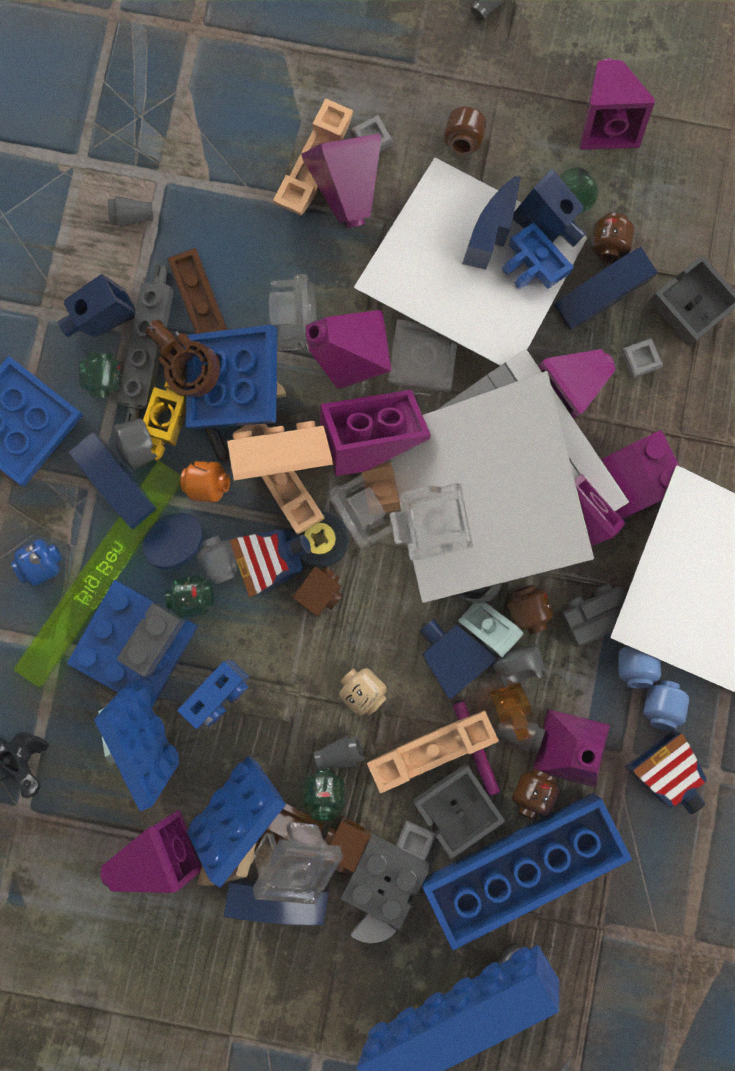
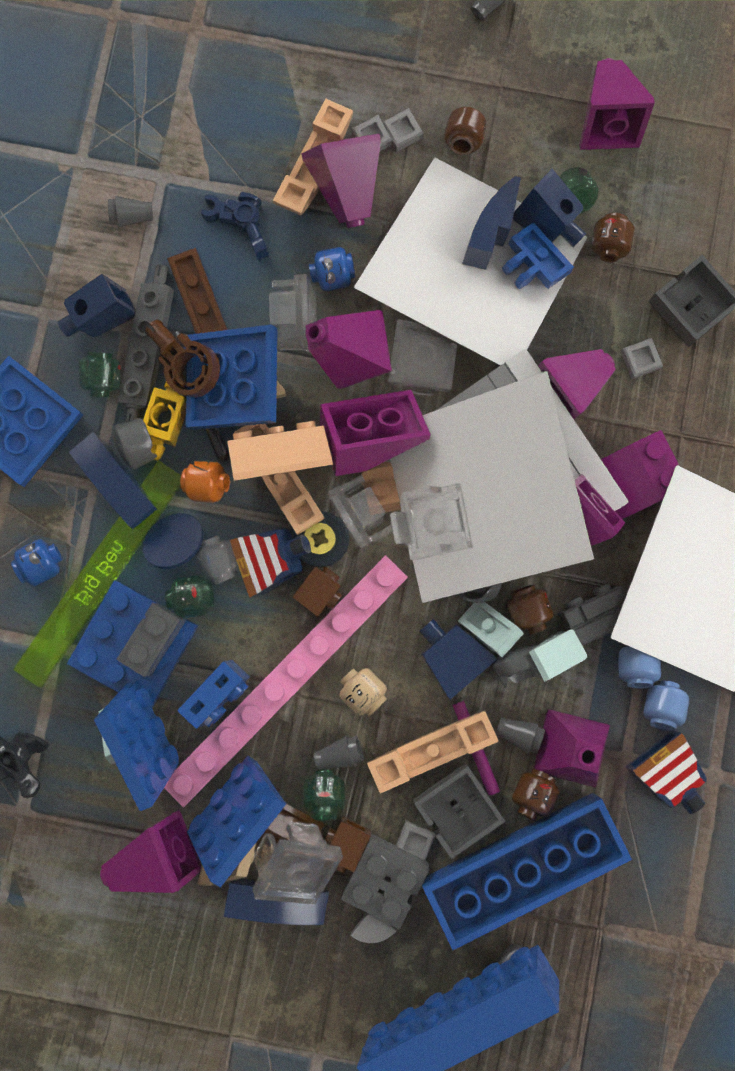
clear orange plate [490,683,532,741] -> none
dark blue slope [555,247,658,330] -> none
none -> bright pink plate [164,555,408,808]
none -> dark blue piece [201,192,269,261]
none -> blue head [309,247,356,292]
none -> light grey tile [383,108,423,152]
none -> light aqua slope [529,629,587,682]

